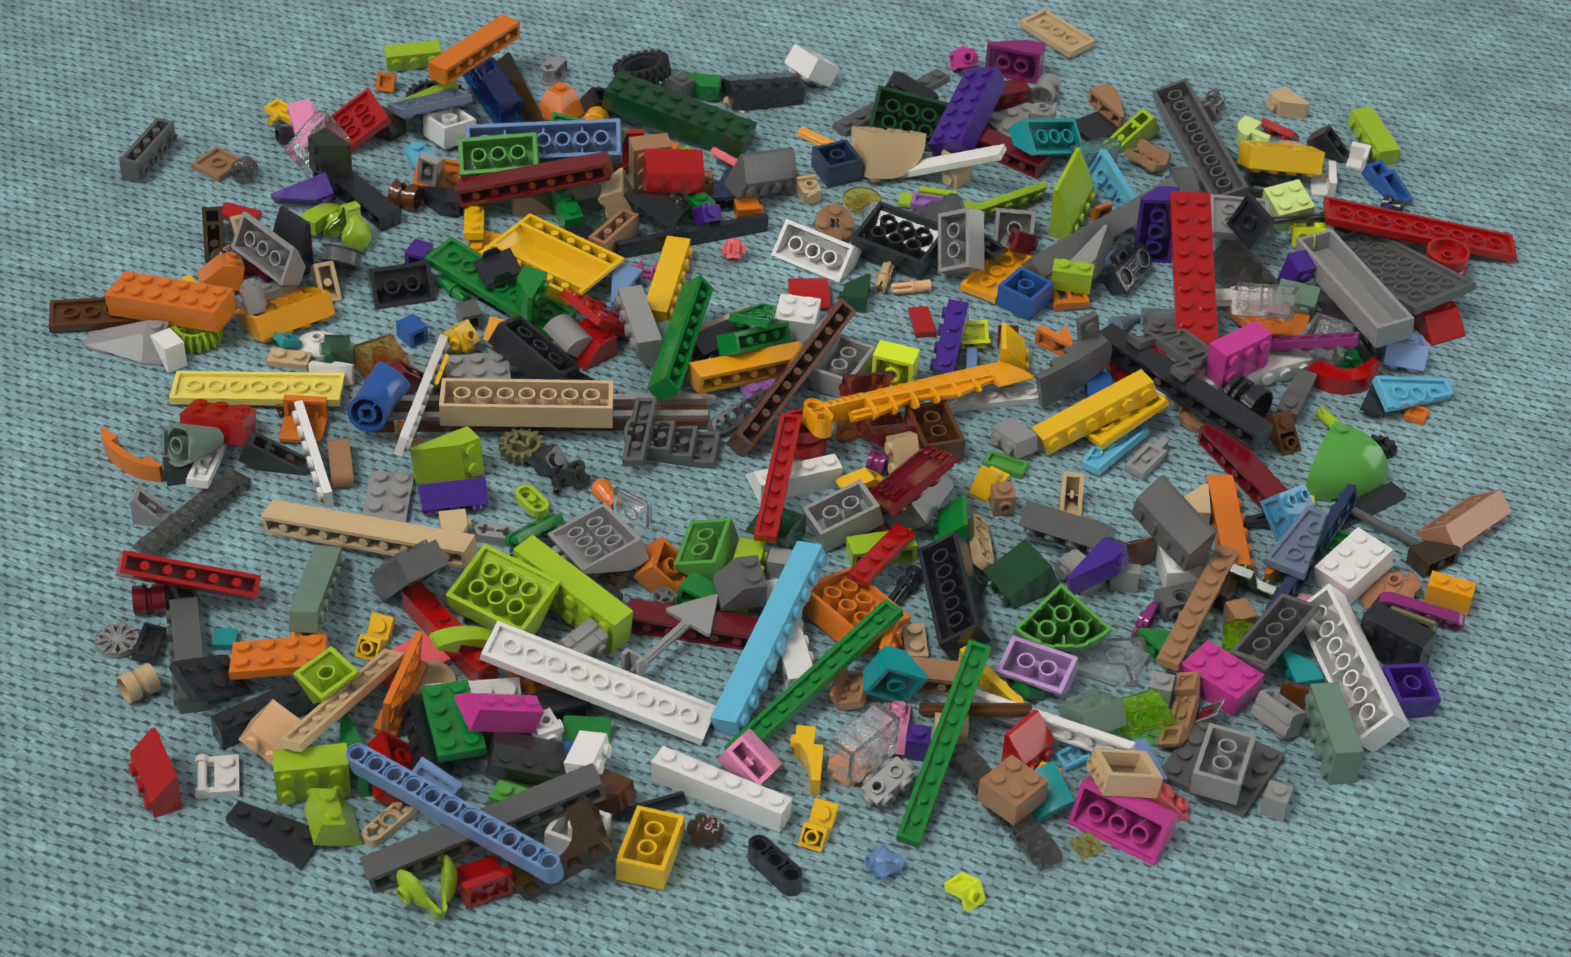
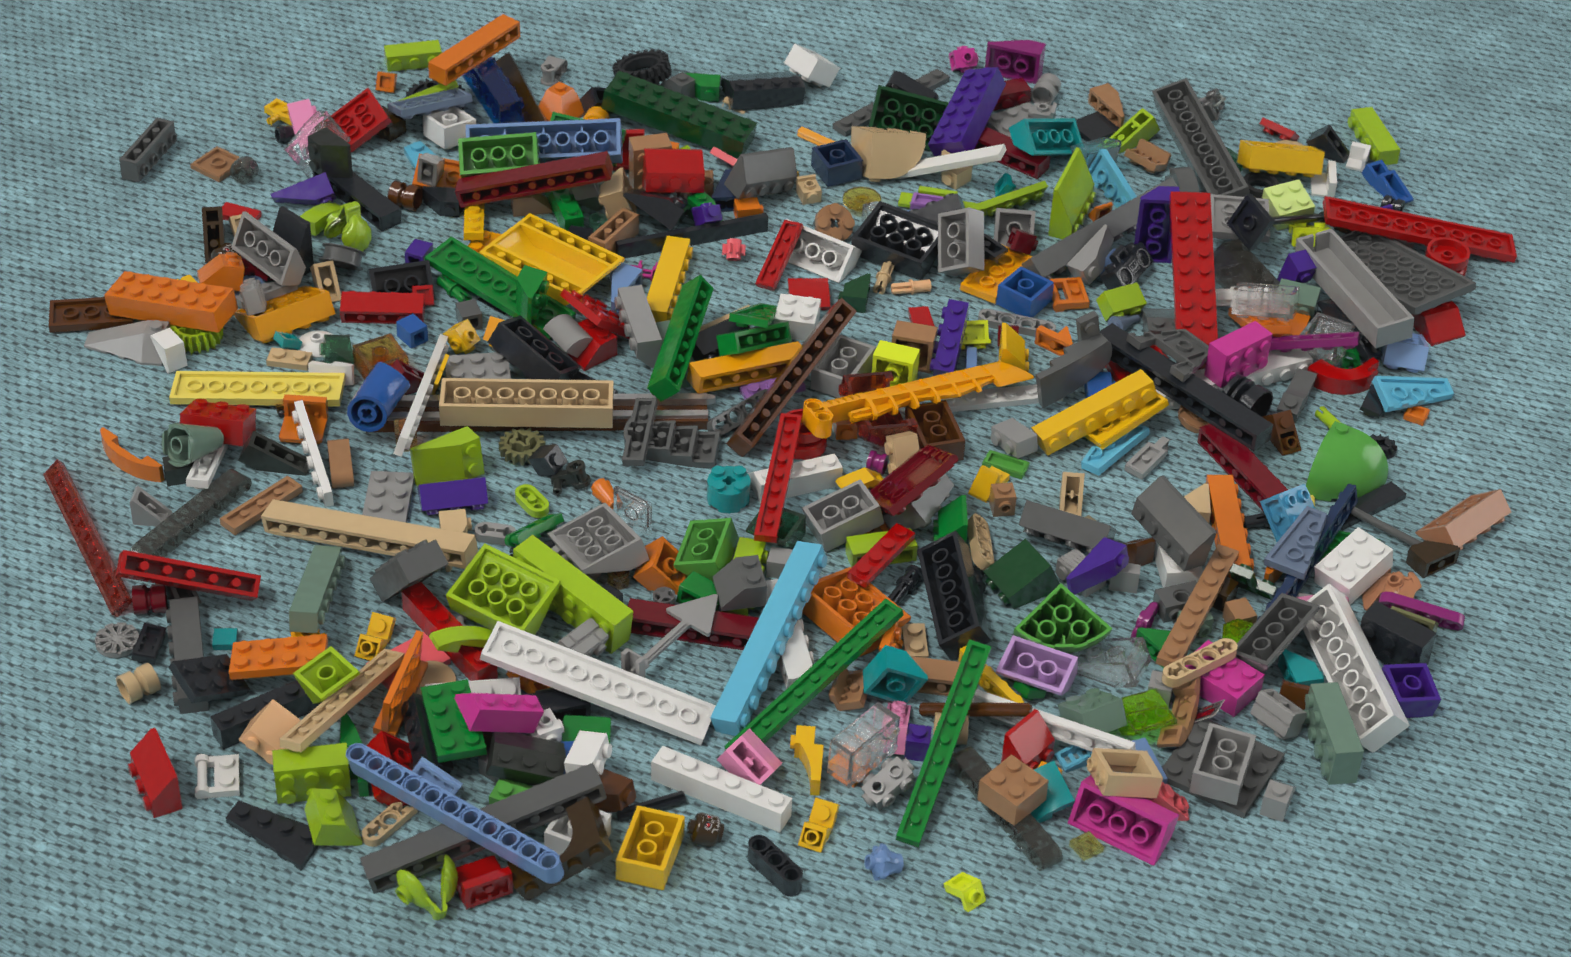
black piece [473,247,521,290] -> none
tan plate [1019,9,1096,58] -> none
lime brick [1051,258,1094,295] -> none
yellowish green brick [1235,115,1271,146] -> none
tan slope [1266,86,1310,119] -> none
light orange slope [1423,570,1477,616] -> none
none -> clear red plate [43,459,132,617]
none -> medium nougat plate [220,475,303,535]
none -> red brick [340,291,425,324]
none -> red tile [412,285,434,306]
none -> teal brick [707,465,751,514]
none -> red tile [755,220,804,291]
none -> medium nougat brick [892,320,938,373]
none -> light grey beam [978,309,1056,337]
none -> teal tile [994,172,1016,197]
none -> lime brick [1096,282,1147,321]
none -> tan beam [1162,638,1238,688]

